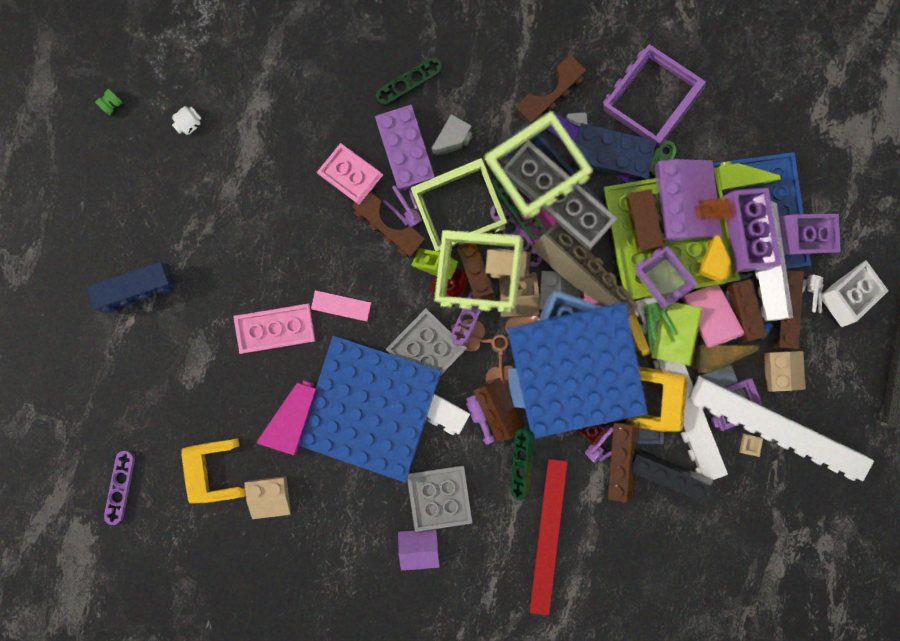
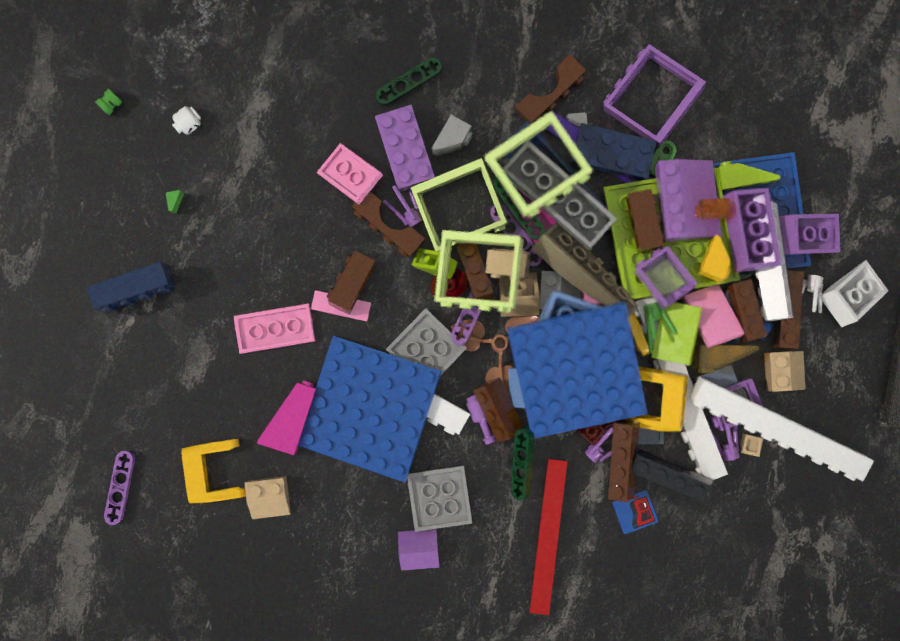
none -> bright green slope [166,190,184,214]
none -> reddish brown brick [327,251,376,315]
none -> sticker [613,490,658,534]
none -> medium lavender plant [710,423,740,461]

